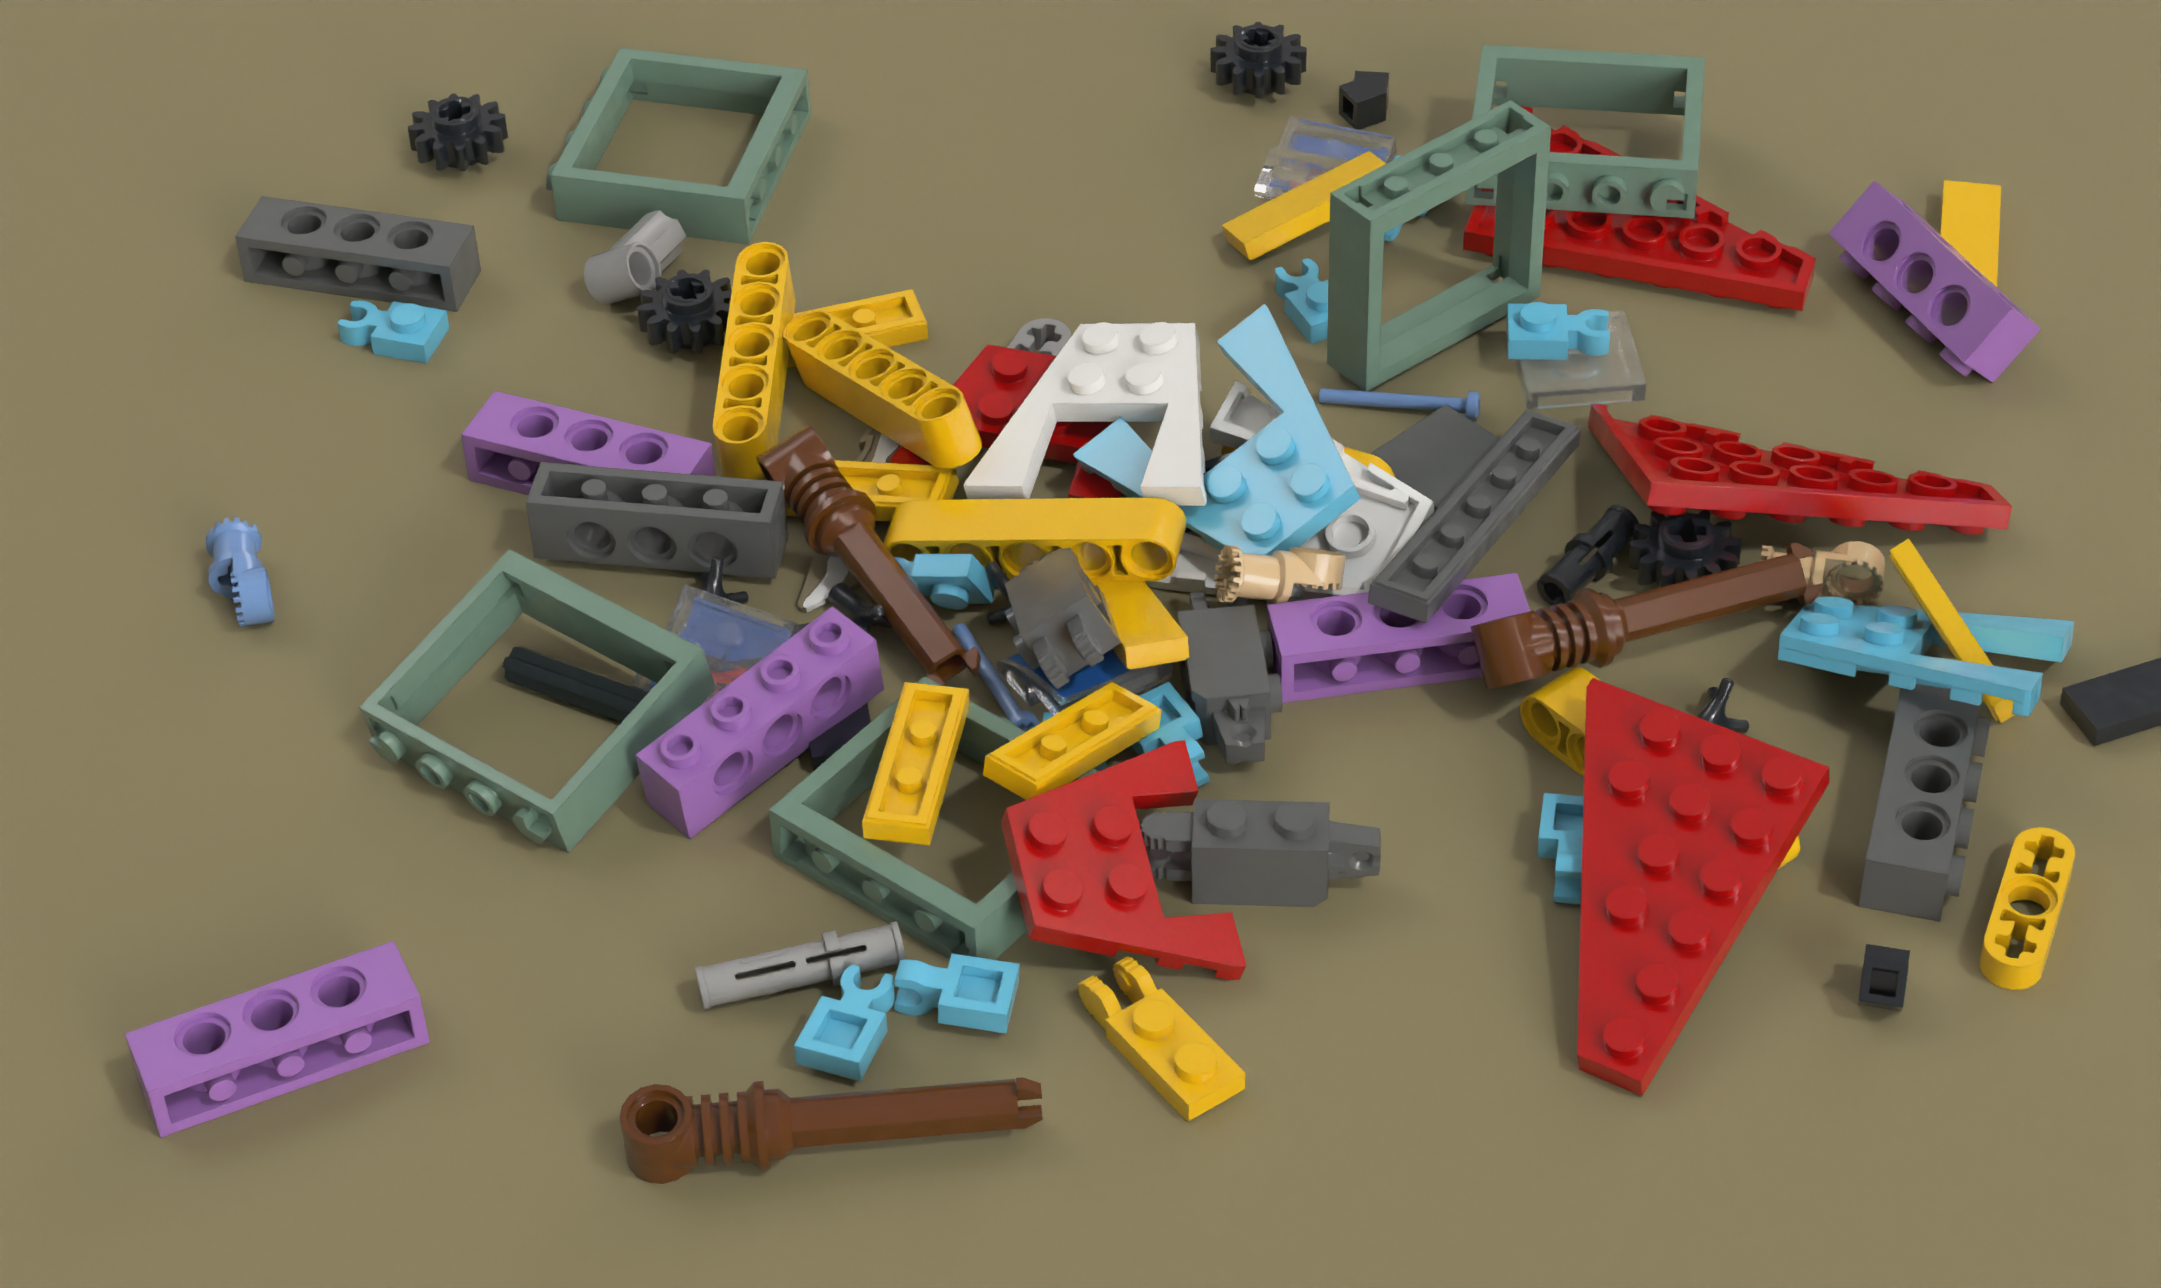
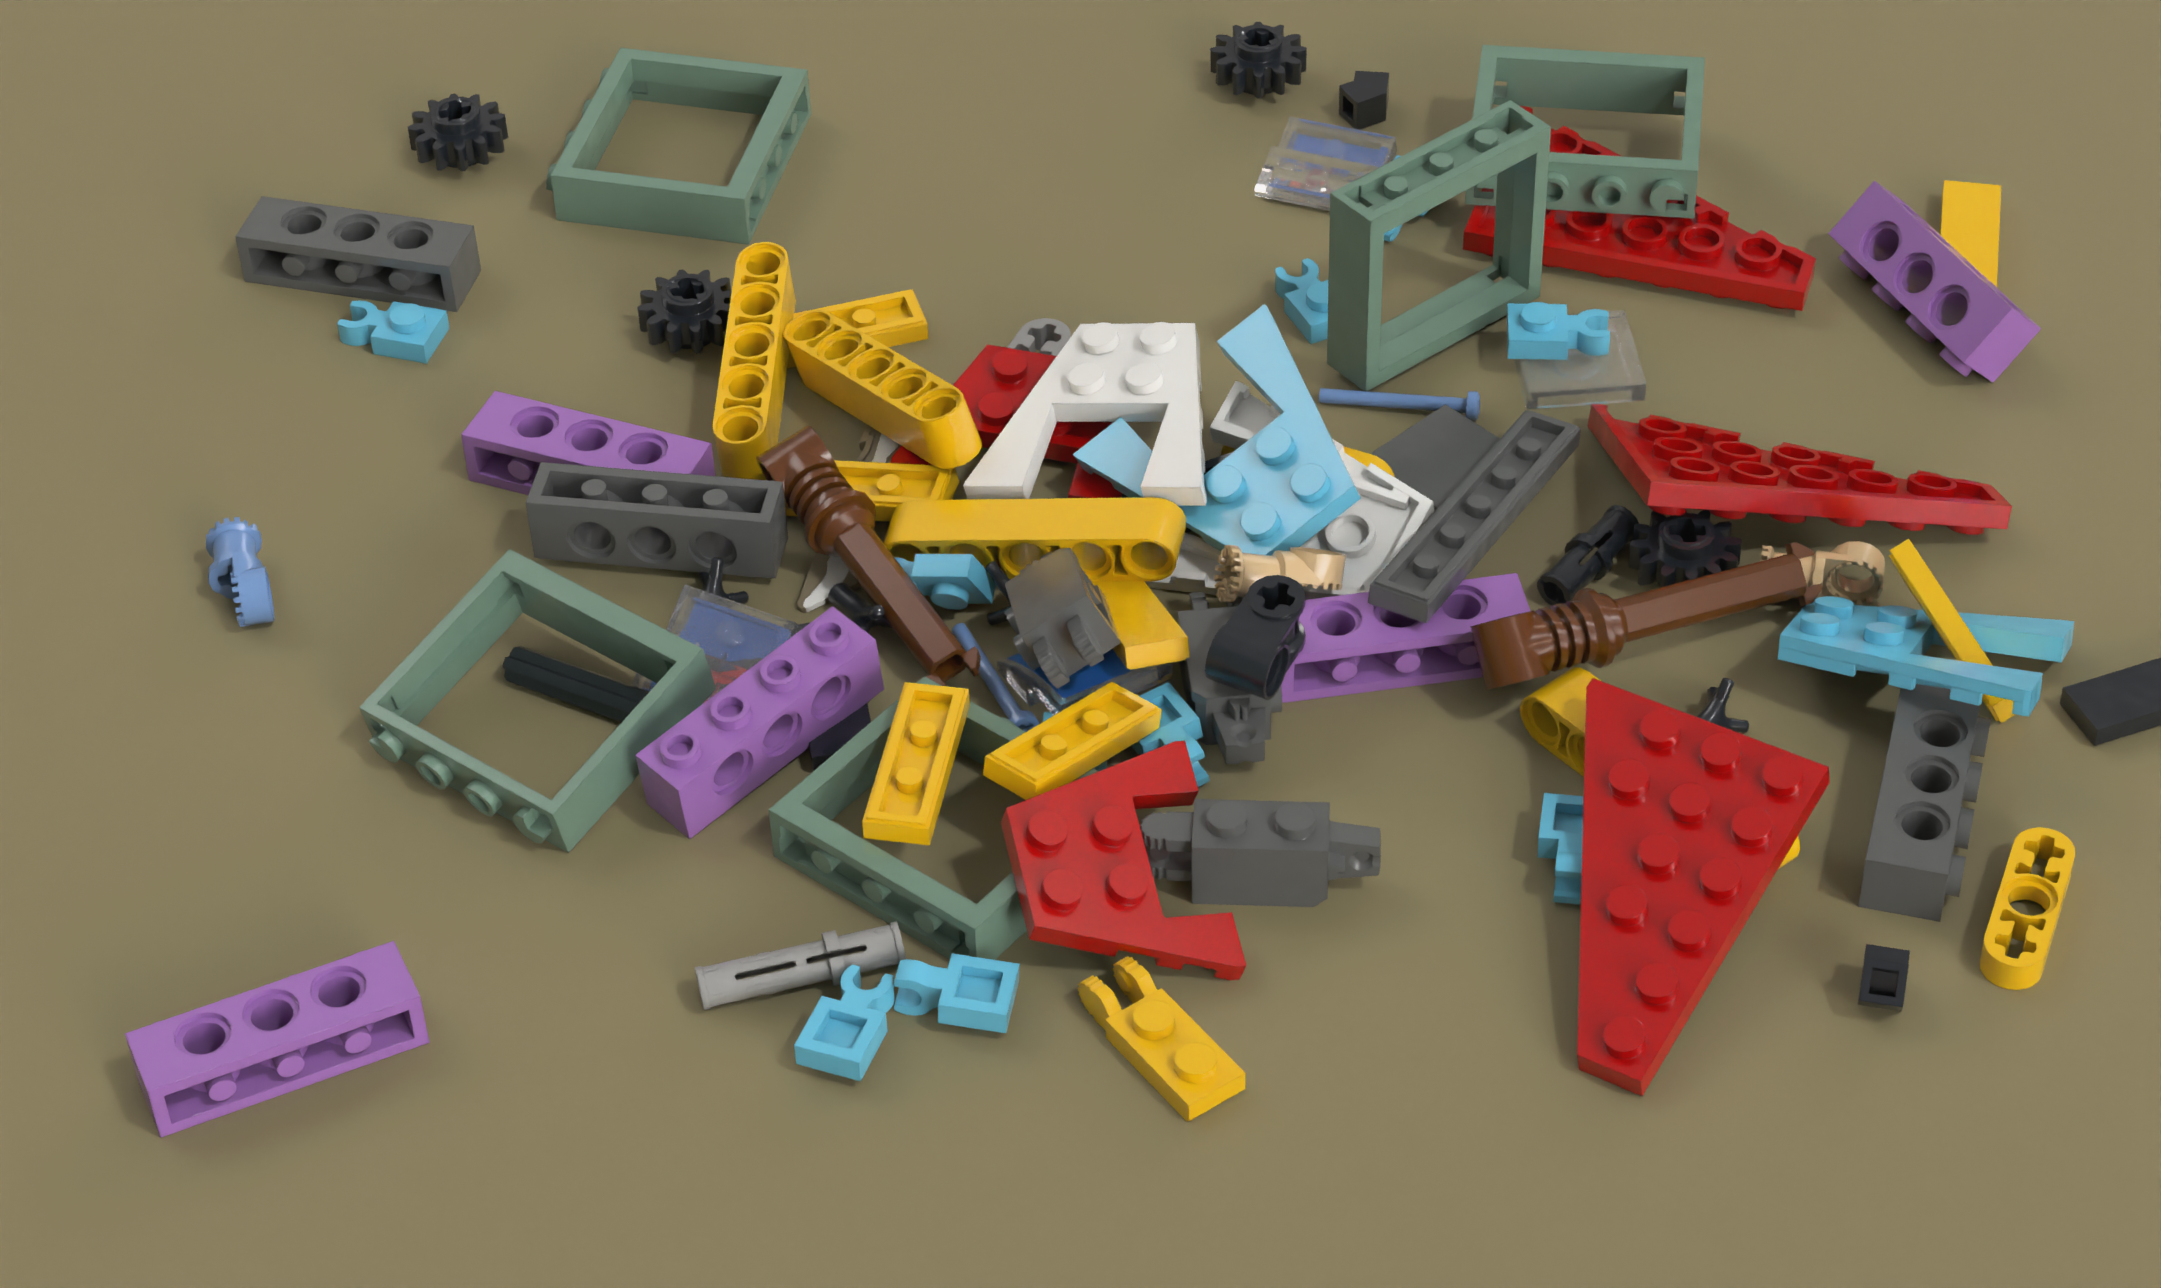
light grey piece [584,210,686,305] -> none
reddish brown piece [620,1077,1043,1184] -> none
yellow tile [1222,151,1386,260] -> none
none -> black piece [1205,575,1306,700]

